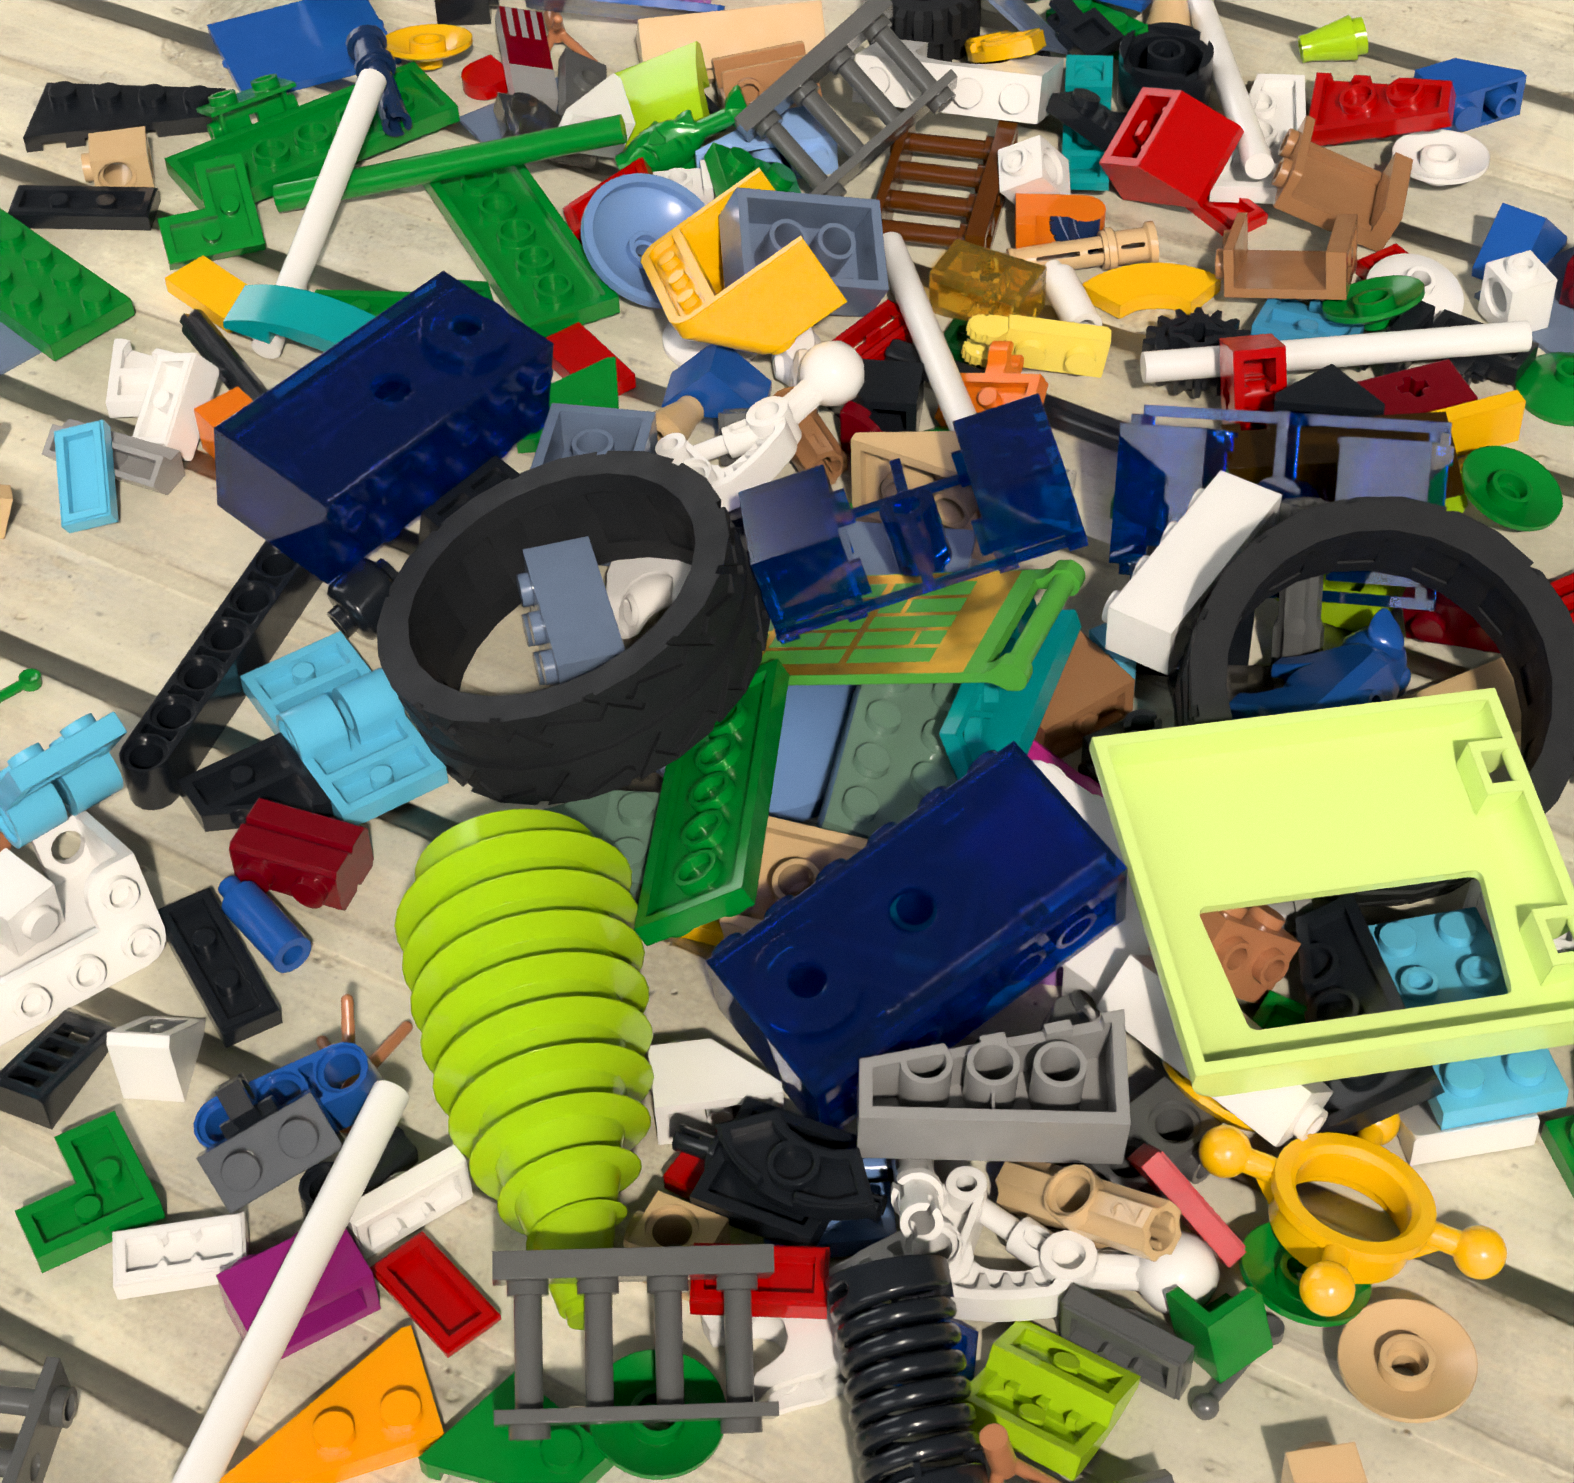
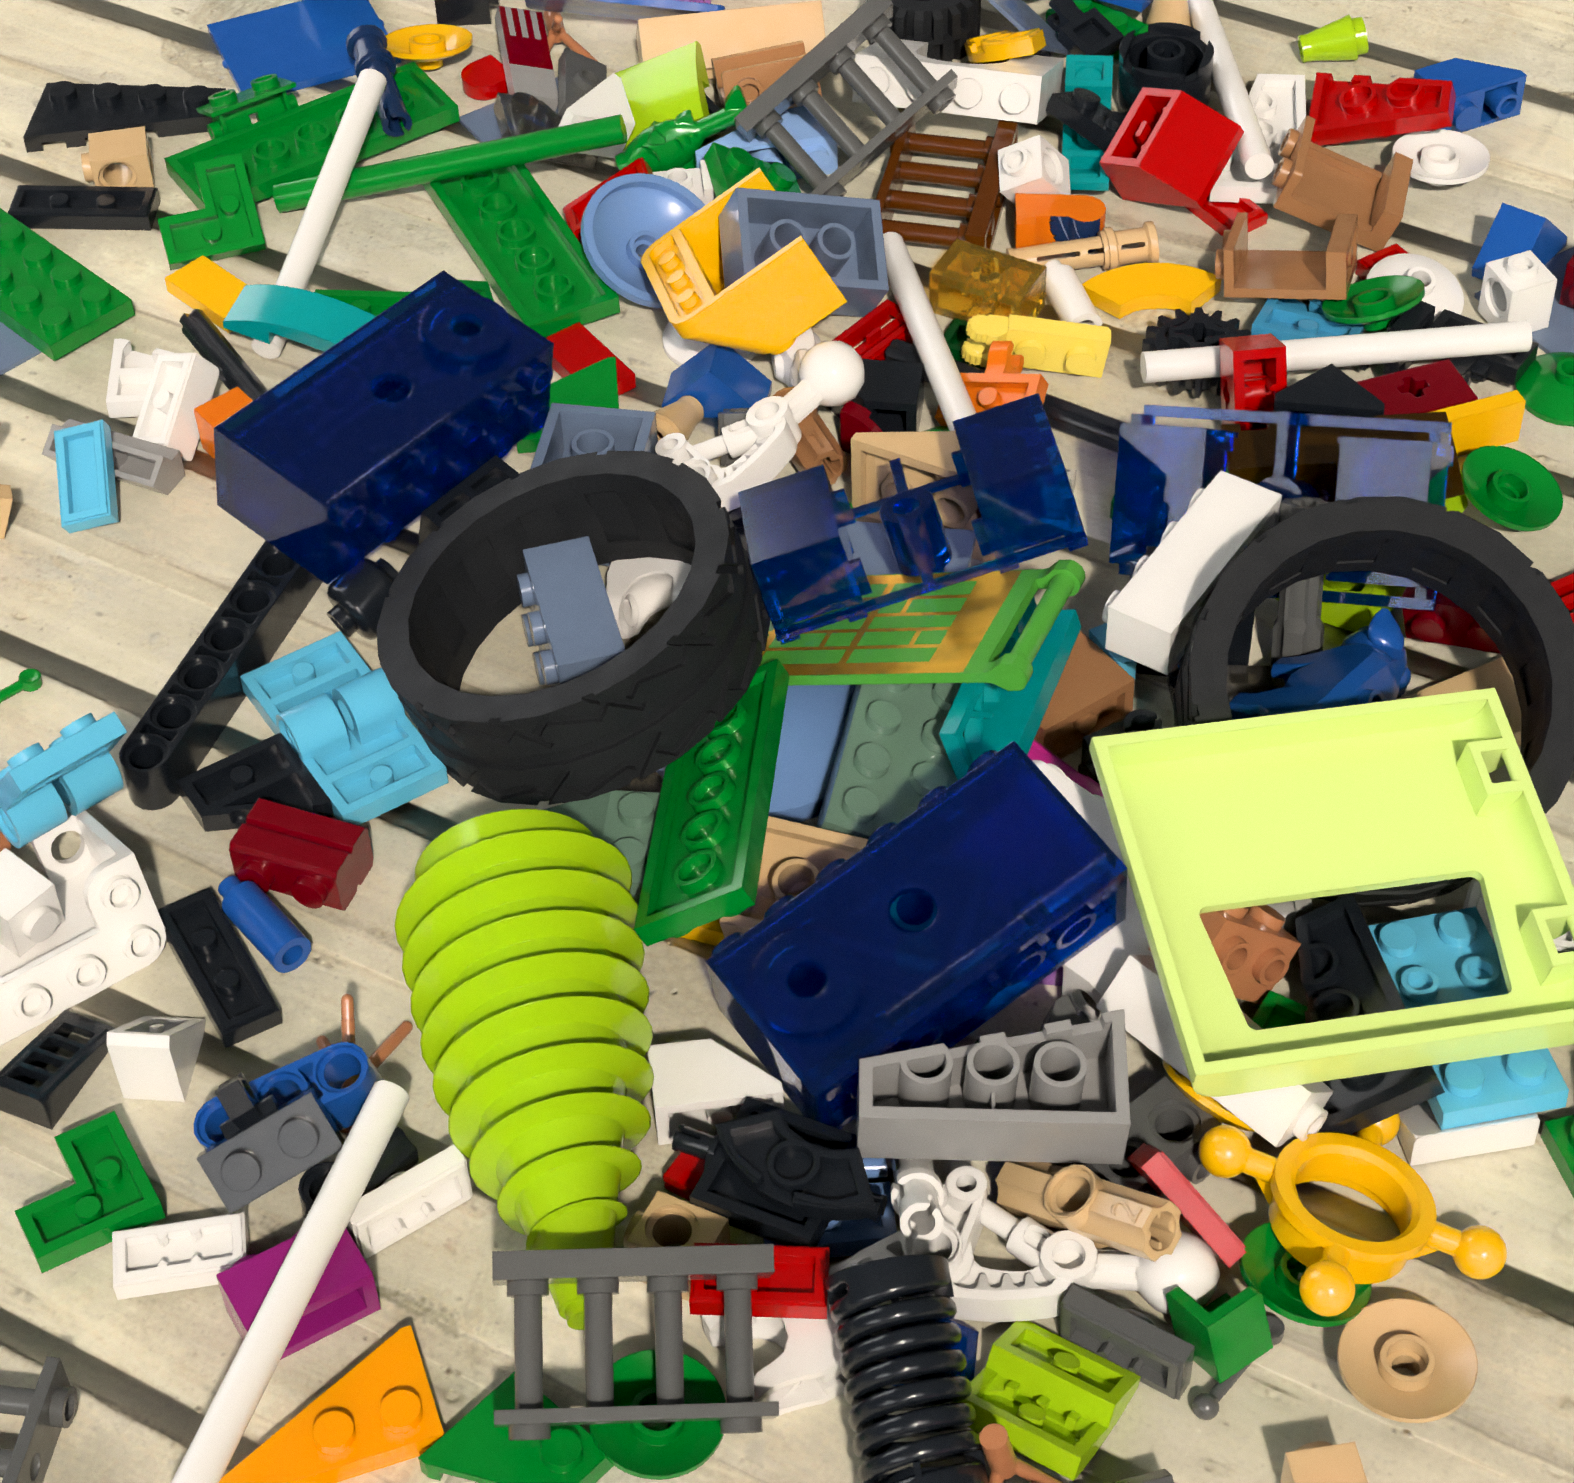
red tile [369,1231,502,1358] -> none

